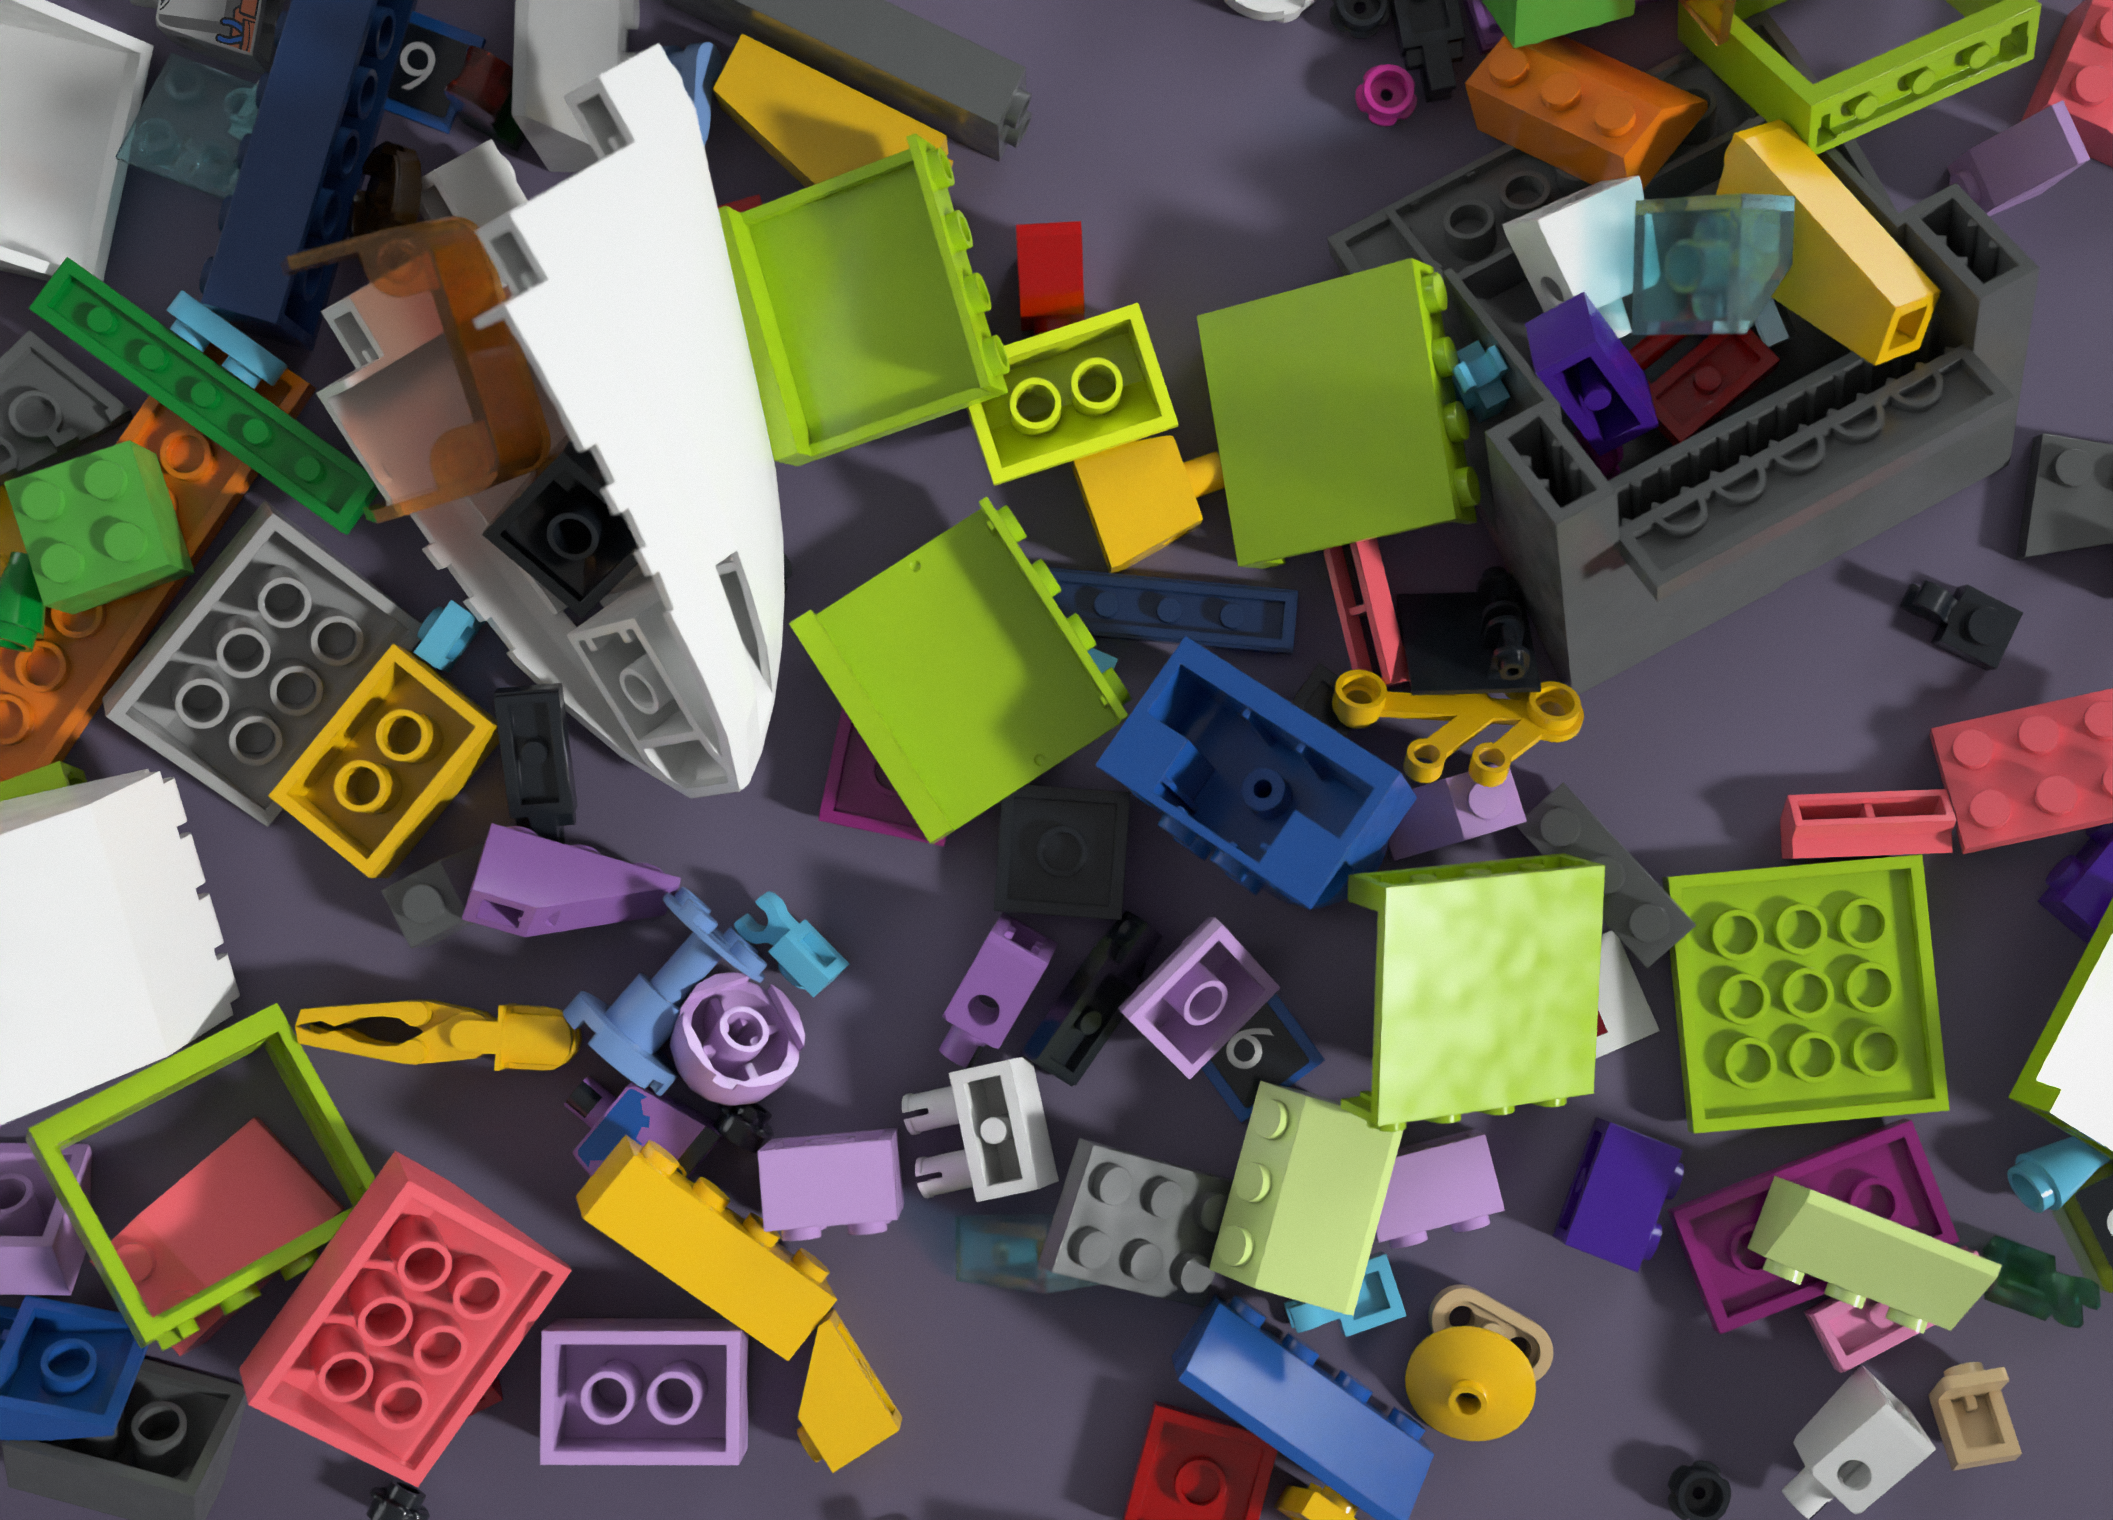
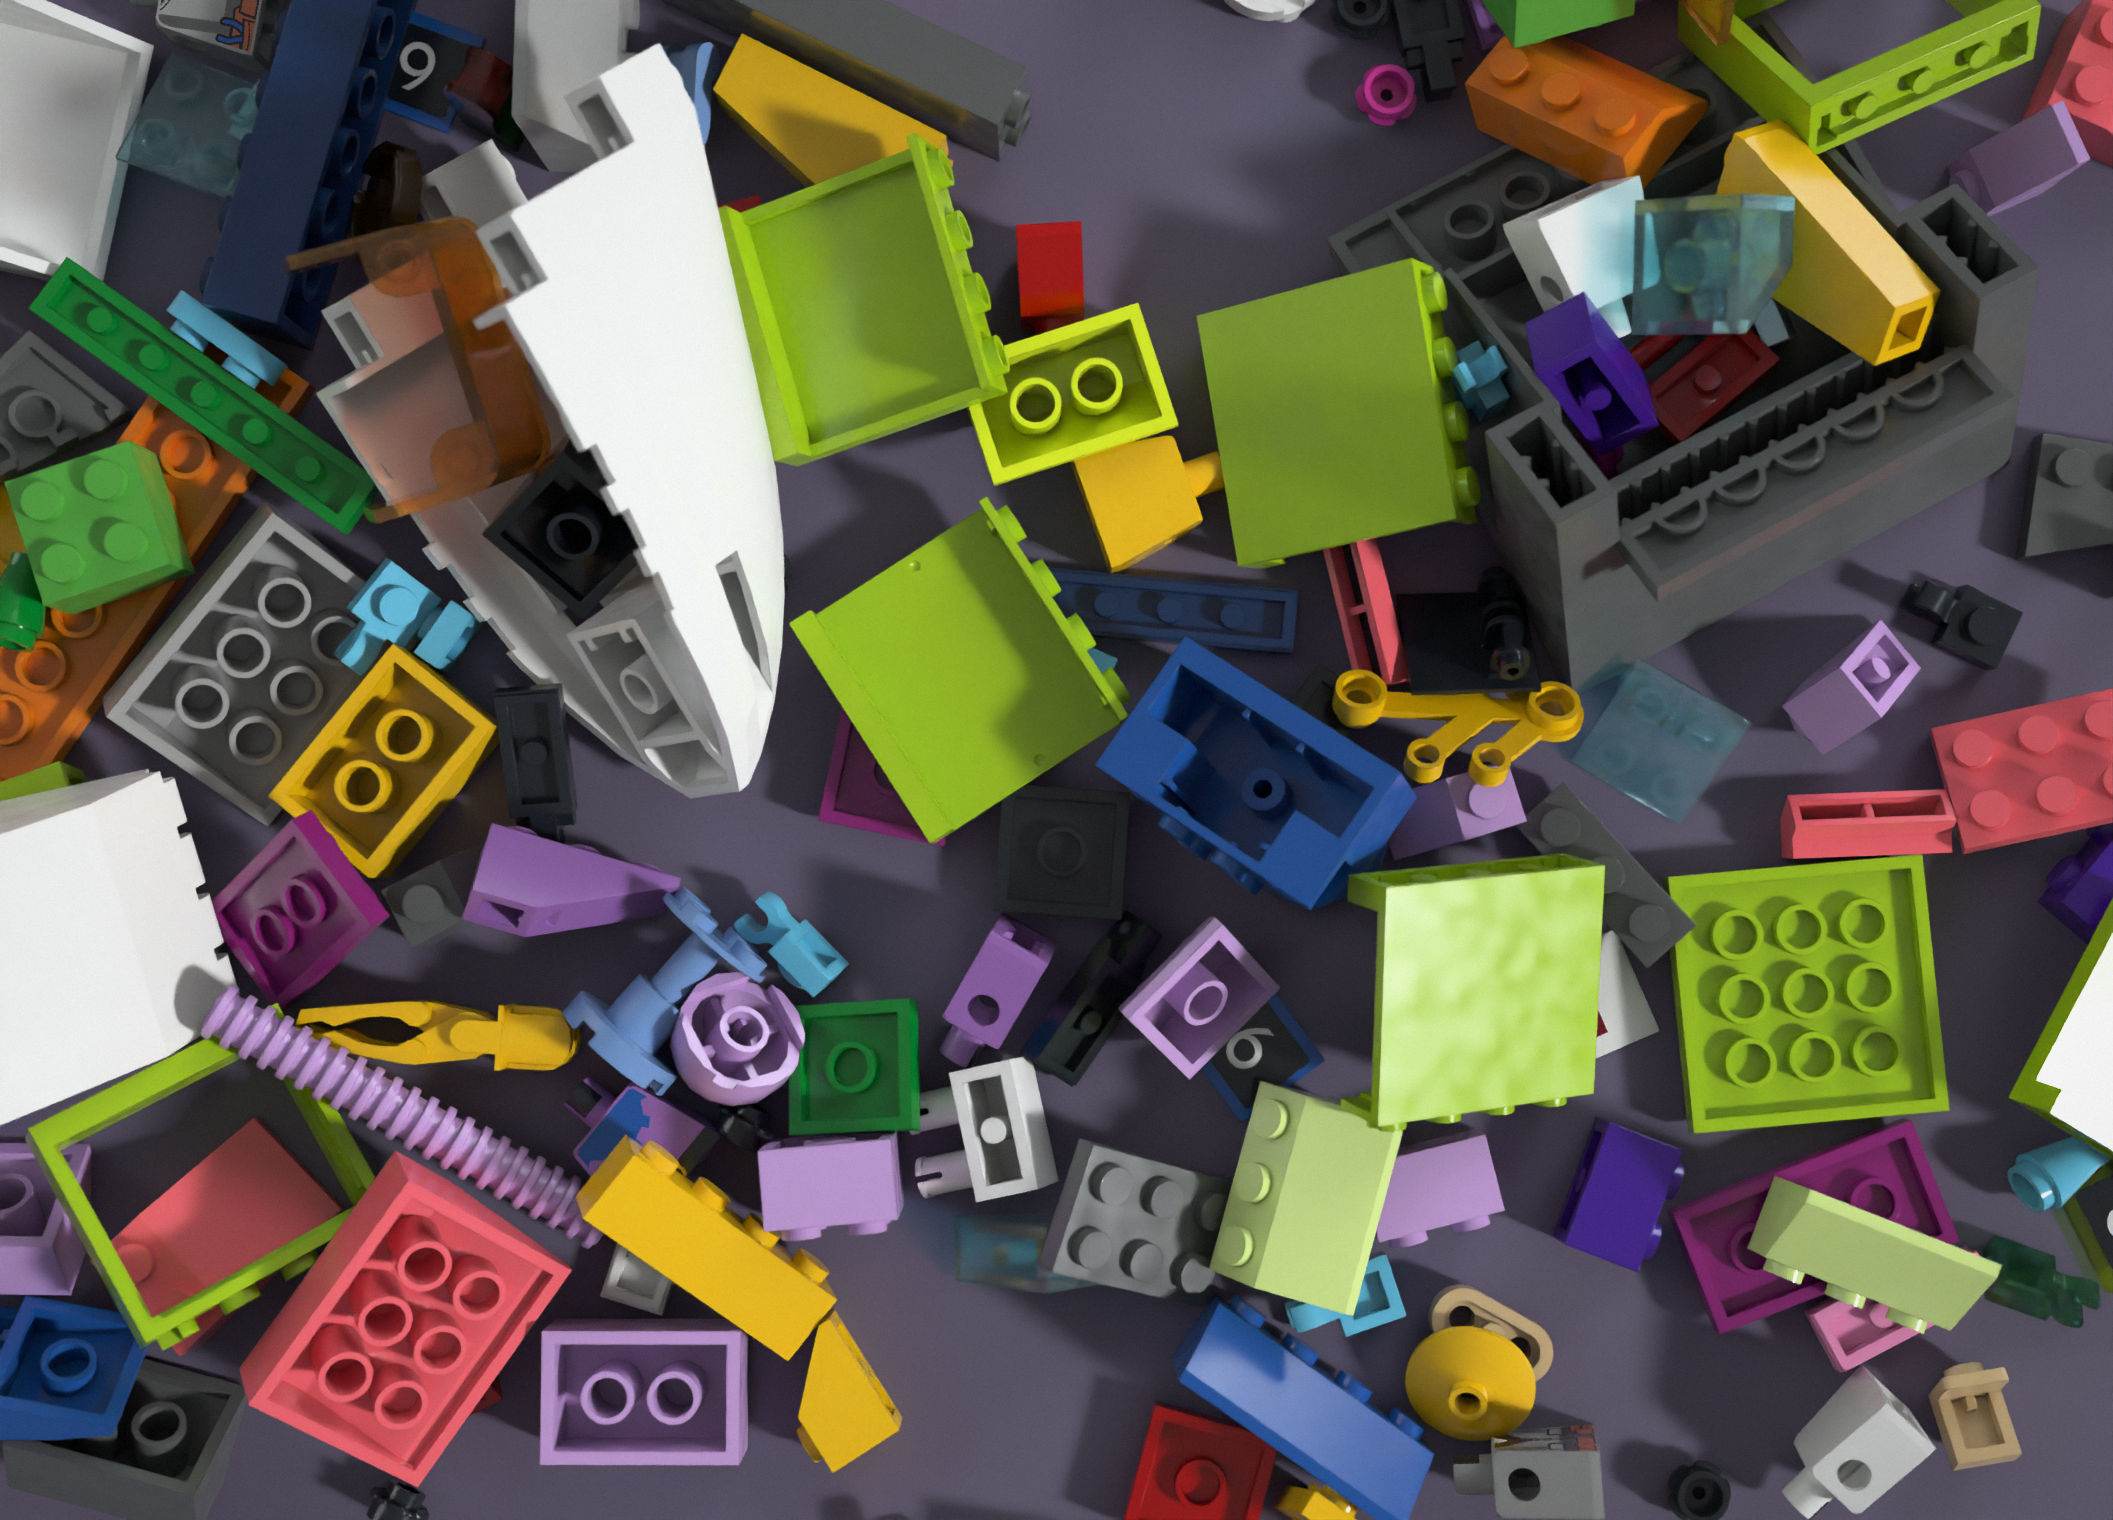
none -> lavender piece [200,985,604,1249]
none -> magenta plate [212,810,390,1011]
none -> medium azure plate [333,557,442,676]
none -> white tile [600,1243,674,1315]
none -> green plate [789,998,920,1137]
none -> light grey torso [1453,1424,1605,1519]
none -> clear light blue hinge [1571,658,1752,825]
none -> lavender slope [1782,620,1921,756]

